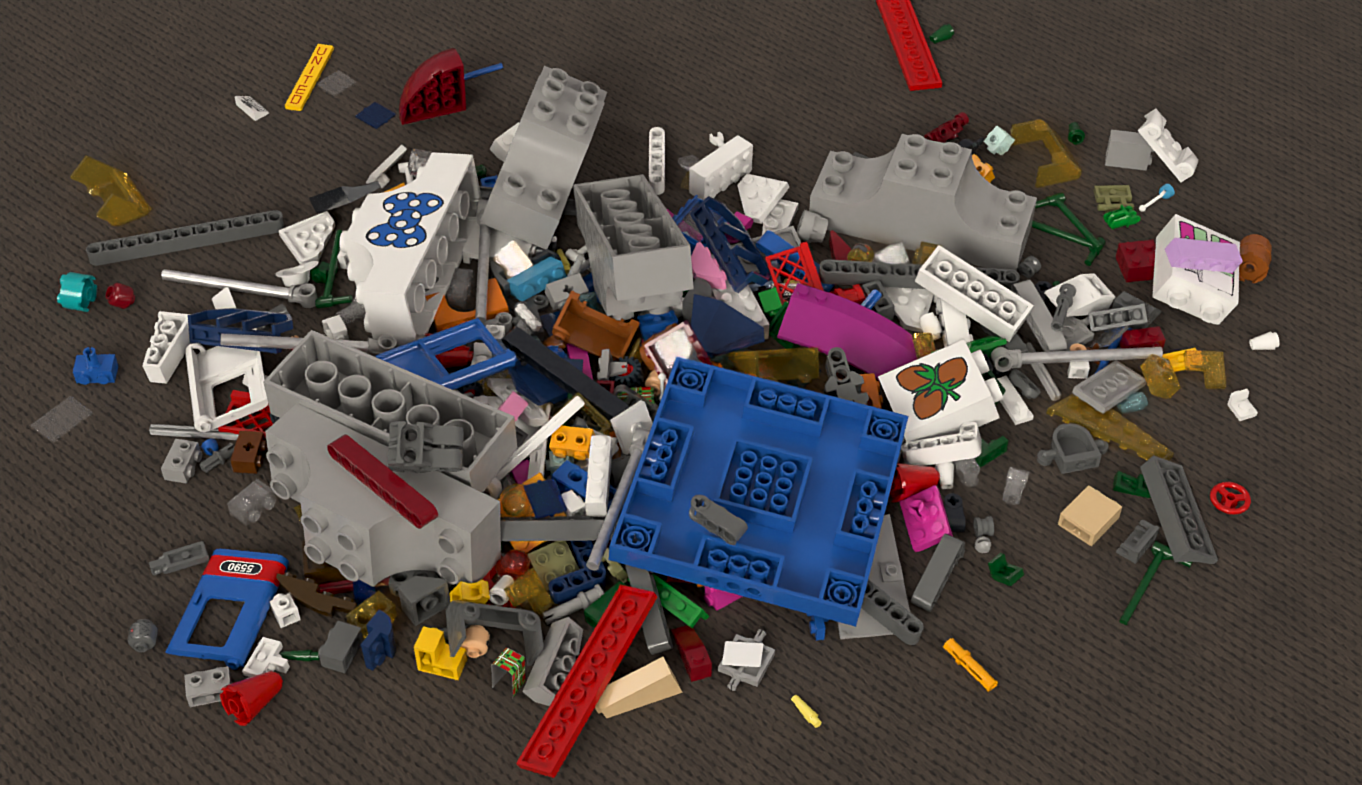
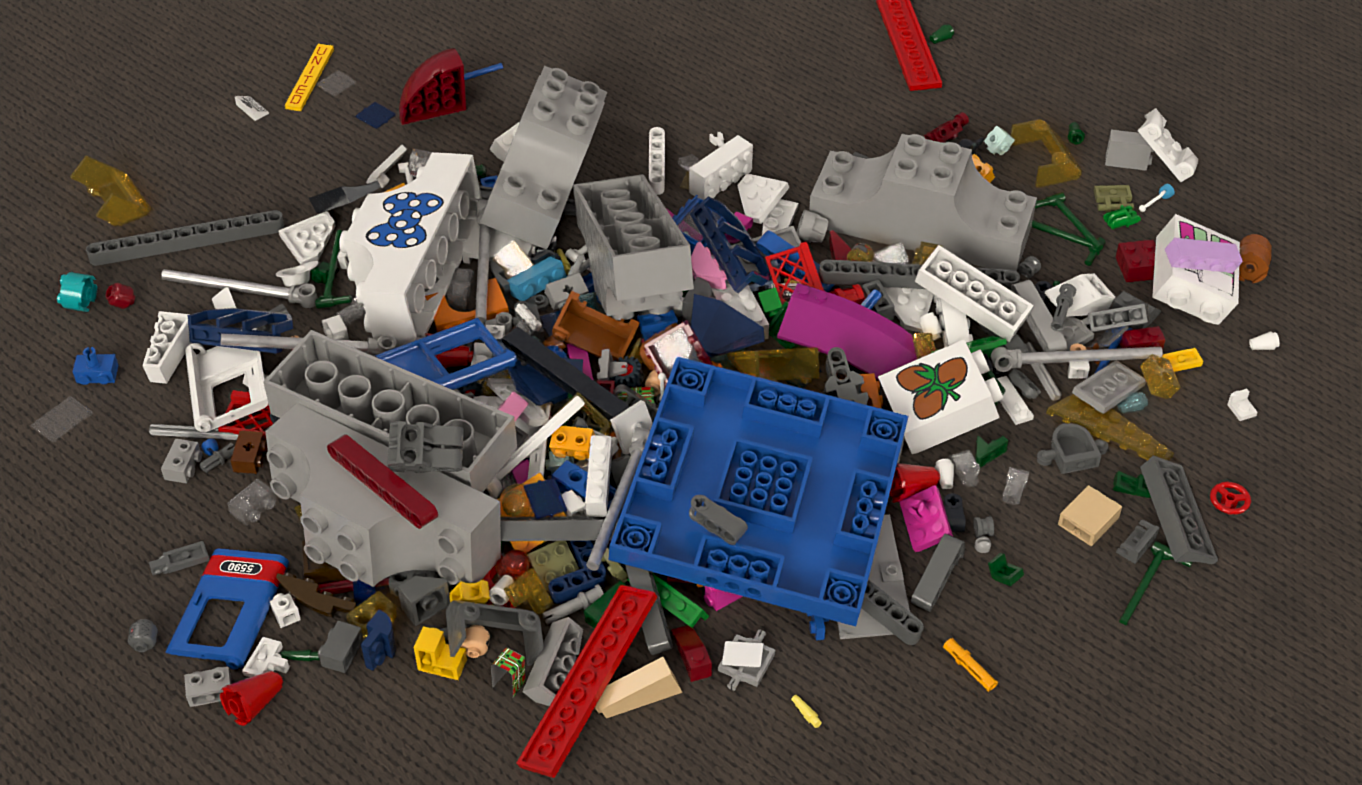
white beam [901,422,982,466] -> none
clear yellow plate [1184,350,1227,389] -> none

